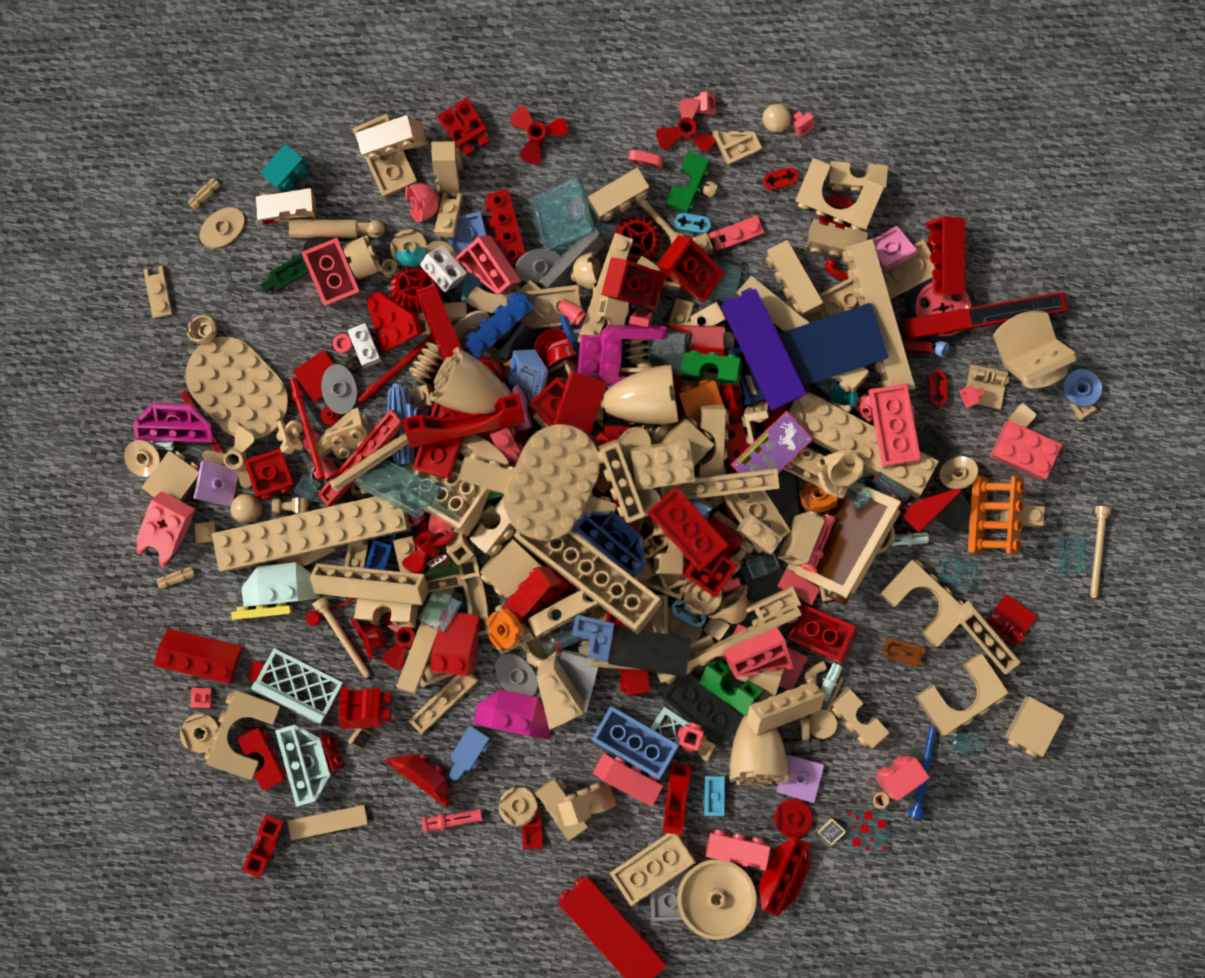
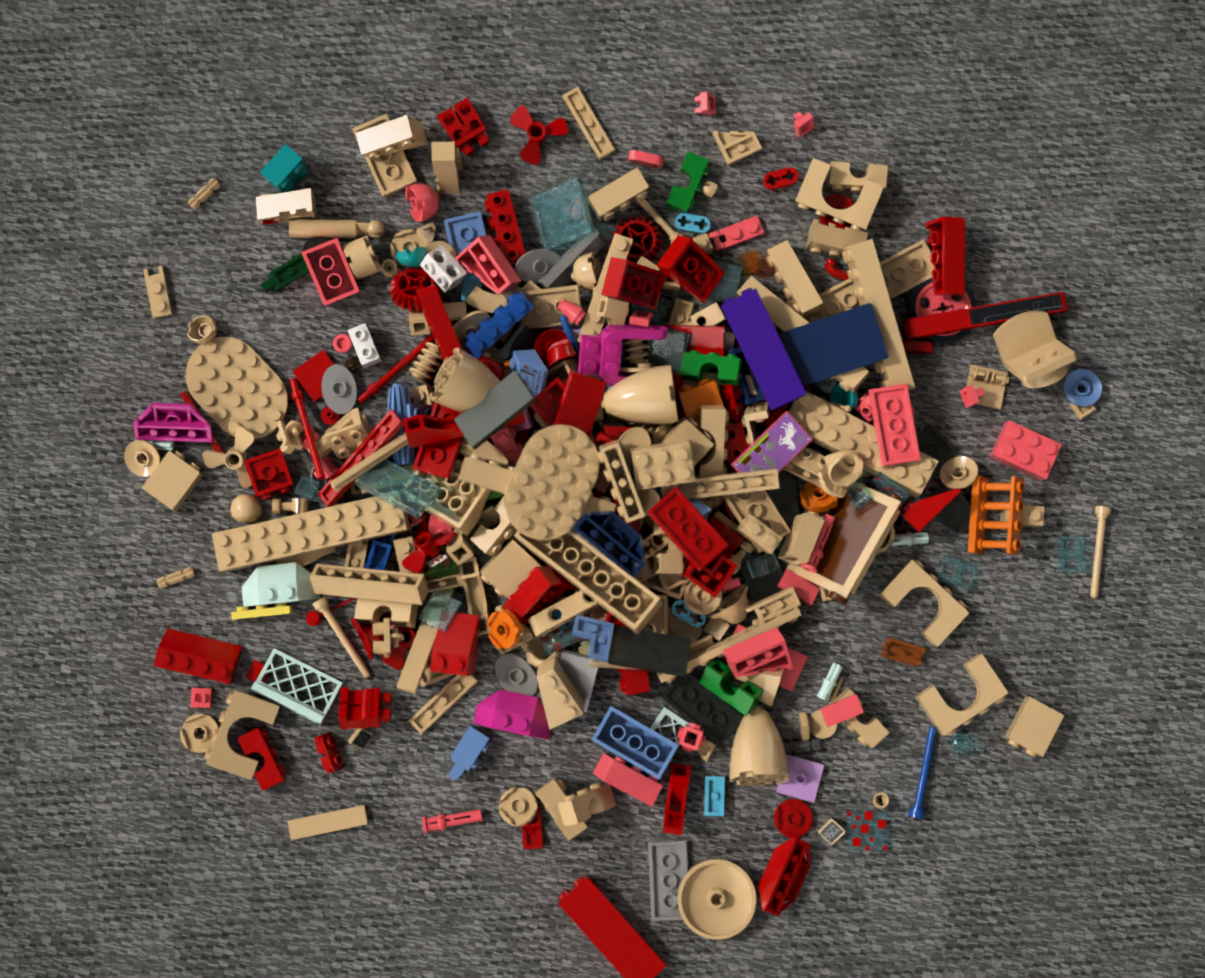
coral brick [137,491,196,567] -> none
lavender plate [194,461,238,506] -> none
tan plate [195,522,216,543] -> none
tan piece [200,207,245,249] -> none
red arch [242,813,287,878] -> none
light aqua wedge [275,725,331,807] -> none
red plate [366,292,423,353] -> none
red wedge [384,753,451,808] -> none
tan hinge [434,193,463,237] -> none
tan plate [610,833,696,906] -> none
red piece [656,98,715,152] -> none
coral wedge [705,829,770,871] -> none
tan brick [746,681,825,735] -> none
tan hair [762,104,792,133] -> none
red slope [787,604,859,665] -> none
tan arm [804,661,827,684] -> none
bright pink tile [873,226,918,272] -> none
coral brick [874,755,930,801] -> none
red beam [928,370,947,407] -> none
light blue hinge [933,341,949,357] -> none
tan brick [953,600,1021,675] -> none
red hinge [986,594,1037,647] -> none
tan slope [1008,403,1037,428] -> none
none -> tan hips [373,618,404,658]
none -> tan tile [416,222,436,246]
none -> pearl dark grey tile [454,370,536,450]
none -> tan tile [562,87,616,160]
none -> clear orange brick [739,250,762,277]
none -> coral tile [820,694,864,727]

